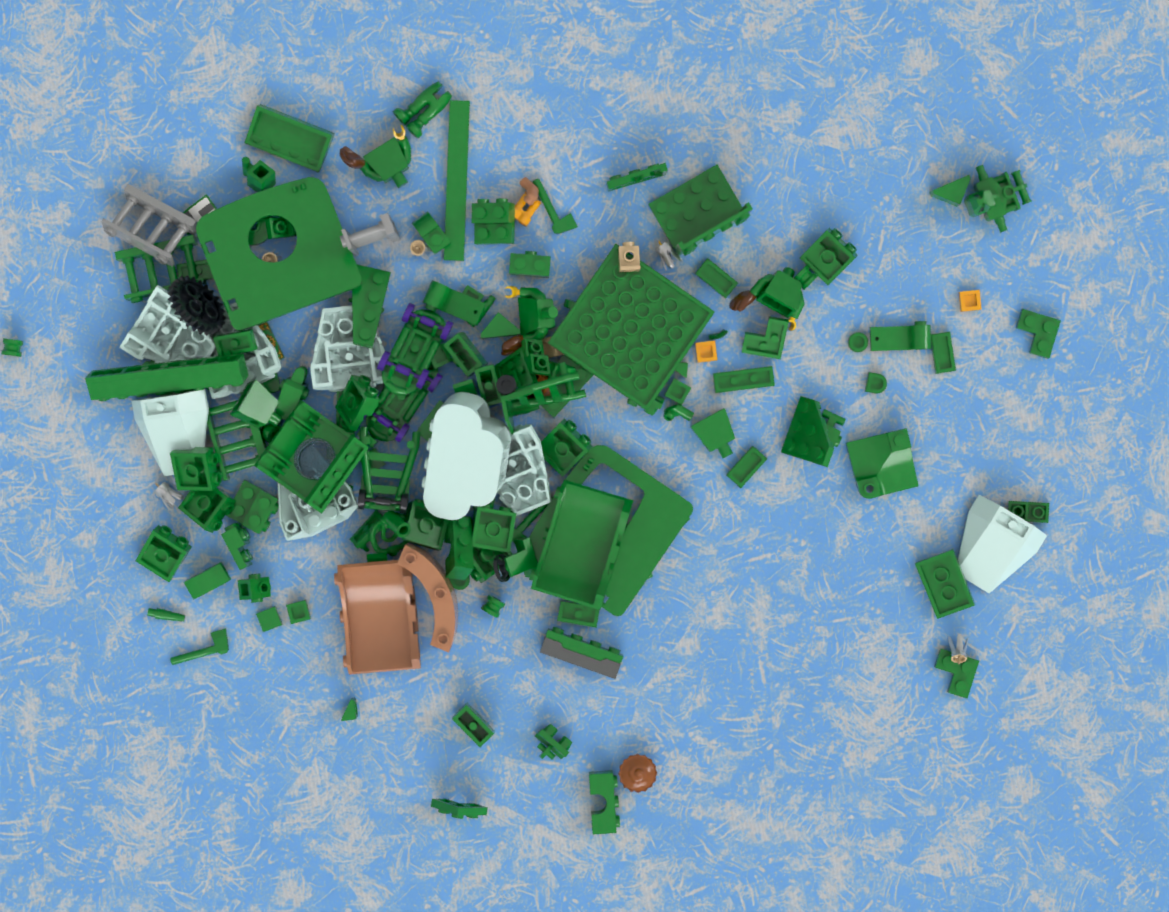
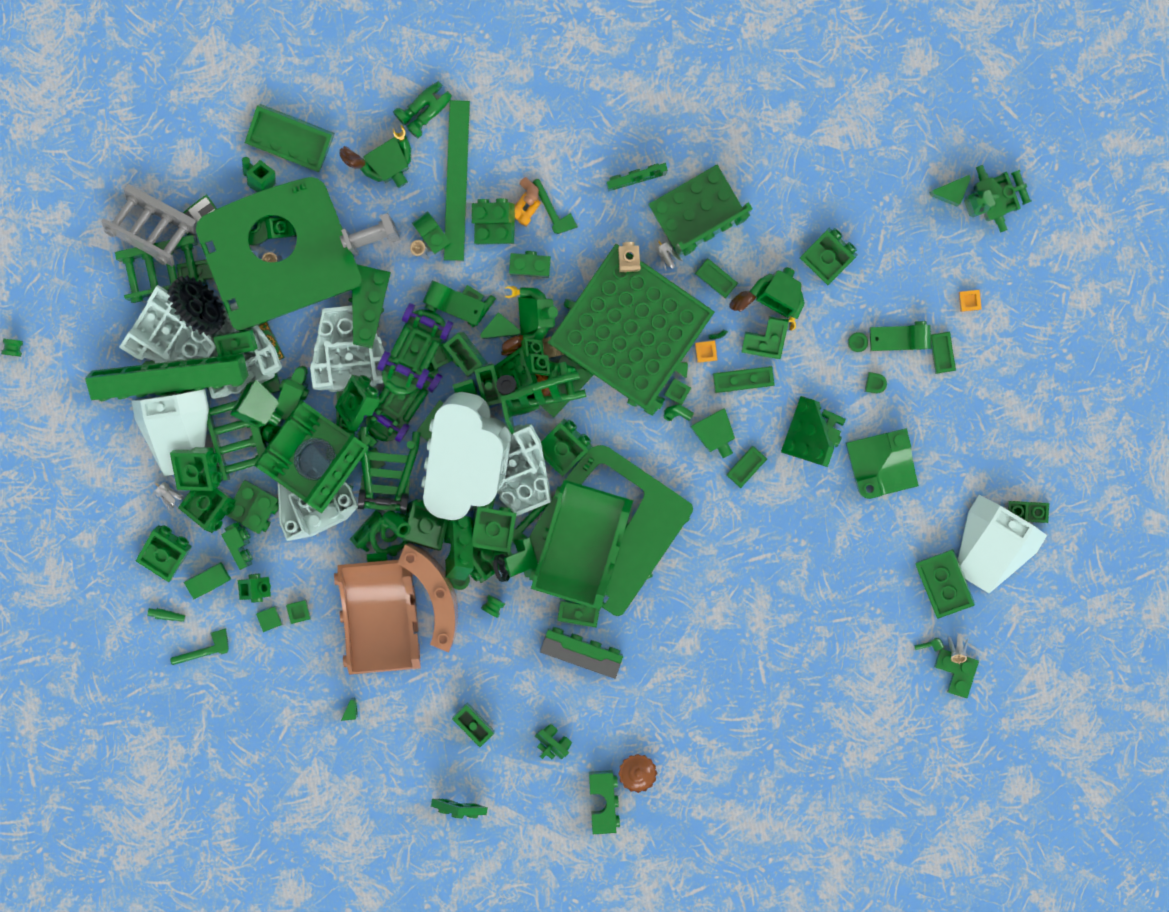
green wheel [794,265,818,290] -> none
green plate [1016,309,1061,359] -> none
none -> green hand [914,638,944,651]

